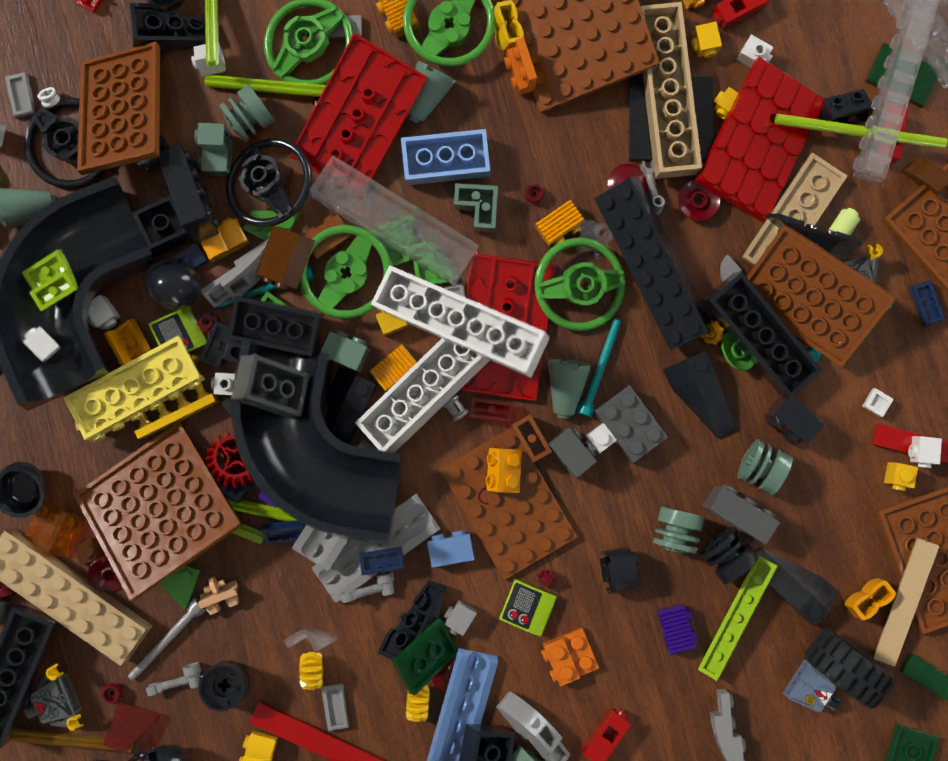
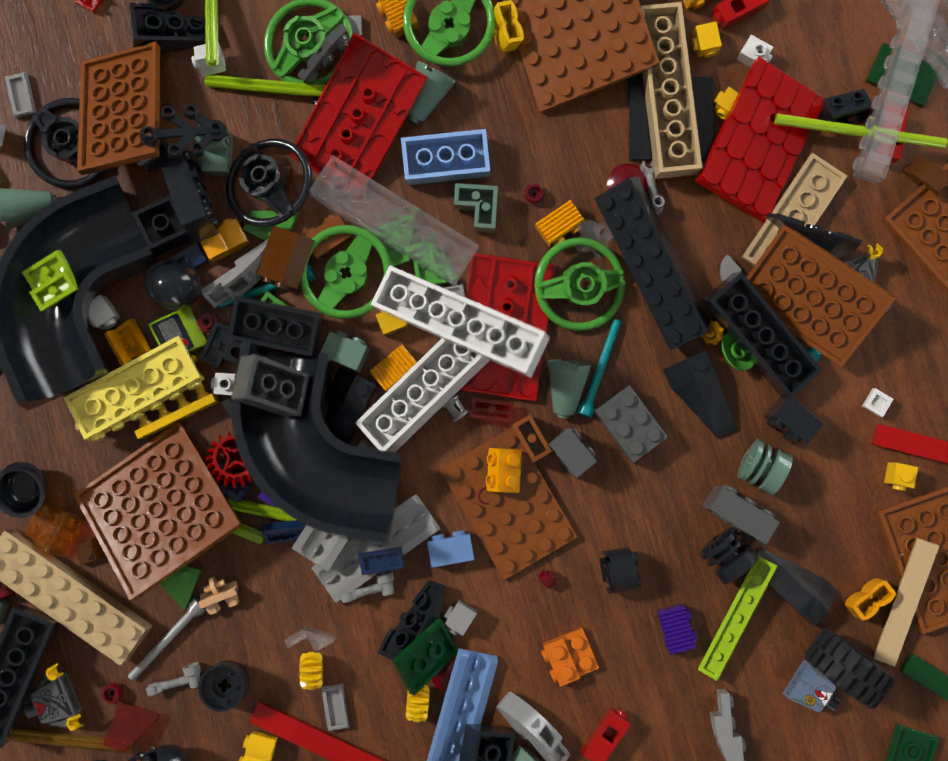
white brick [23,327,61,363] -> none
white bush [37,87,60,108] -> none
dark red dish [87,556,123,592] -> none
sand green wheel [219,84,275,142] -> none
slope [499,579,558,637] -> none
orange plate [504,37,537,96] -> none
white brick [584,423,617,453] -> none
sand green wheel [652,506,705,554] -> none
dark red dish [678,179,720,221] -> none
yellowish green brick [828,208,860,235] -> none
white brick [908,436,942,468] -> none
dark blue plate [909,280,946,327] -> none
none -> black plant [140,104,227,159]
none -> dark grey plate [298,23,350,83]

